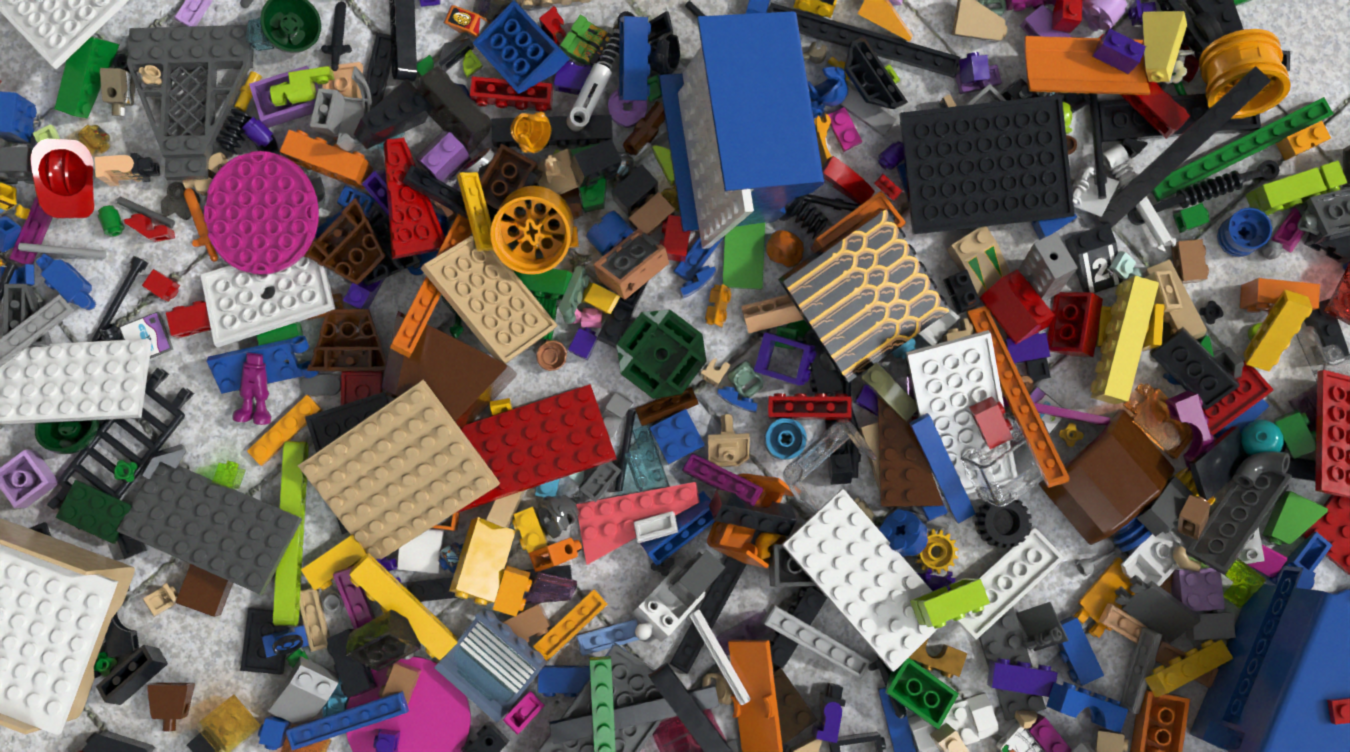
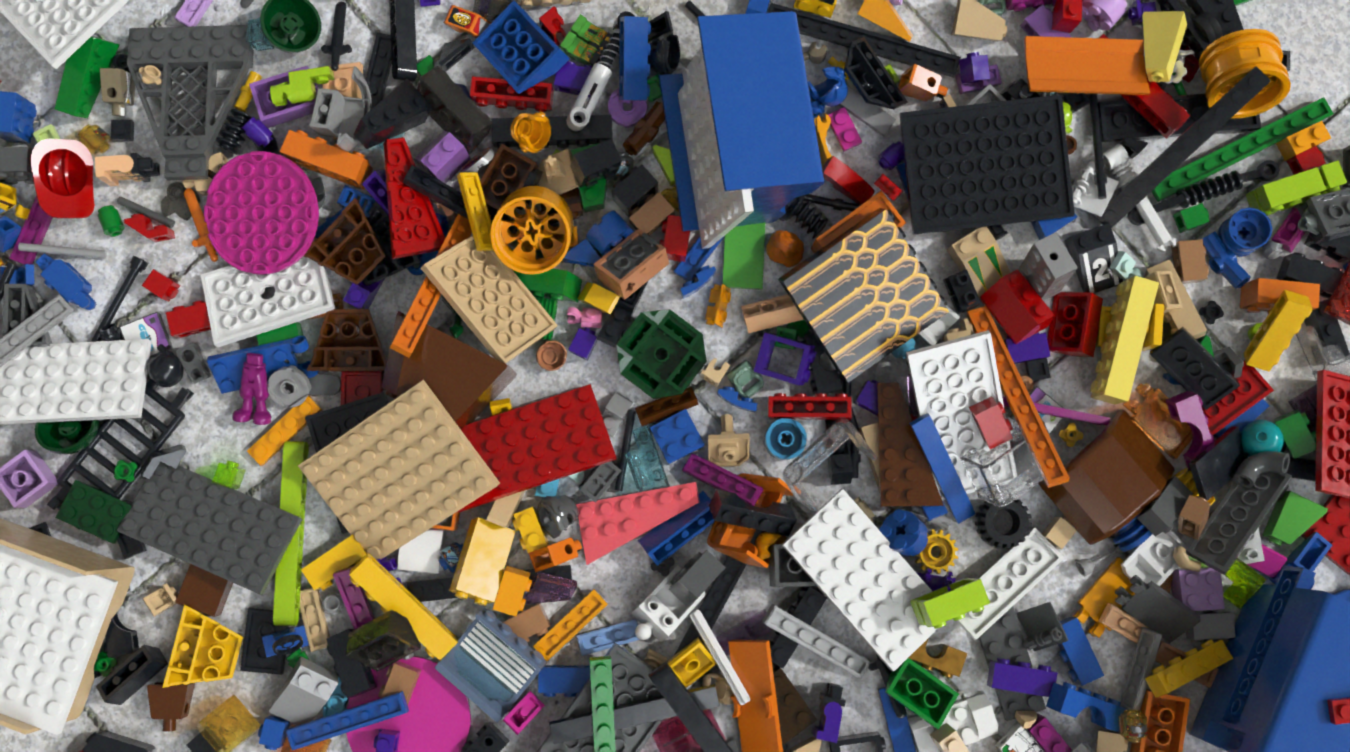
lime tile [463,49,483,78] -> none
sand green plate [559,266,589,324] -> none
white tile [634,511,678,543] -> none
olive slope [861,363,918,422] -> none
dark purple brick [1093,28,1146,74] -> none
none -> black plate [111,120,134,142]
none -> black hat [146,344,184,387]
none -> yellow wedge [162,604,243,688]
none -> dark grey leg [175,343,211,384]
none -> light grey plate [268,365,311,407]
none -> blue slope [563,238,601,267]
none -> tan plate [644,649,667,669]
none -> yellow slope [667,638,716,688]
none -> orange torso [898,64,948,101]
none -> black bush [987,225,1008,241]
none -> tan brick [1042,516,1077,549]
none -> clear yellow head [1119,709,1148,743]
none -> blue piece [1202,231,1251,289]
none -> black brick [1276,252,1350,301]
none -> red brick [1286,146,1326,175]

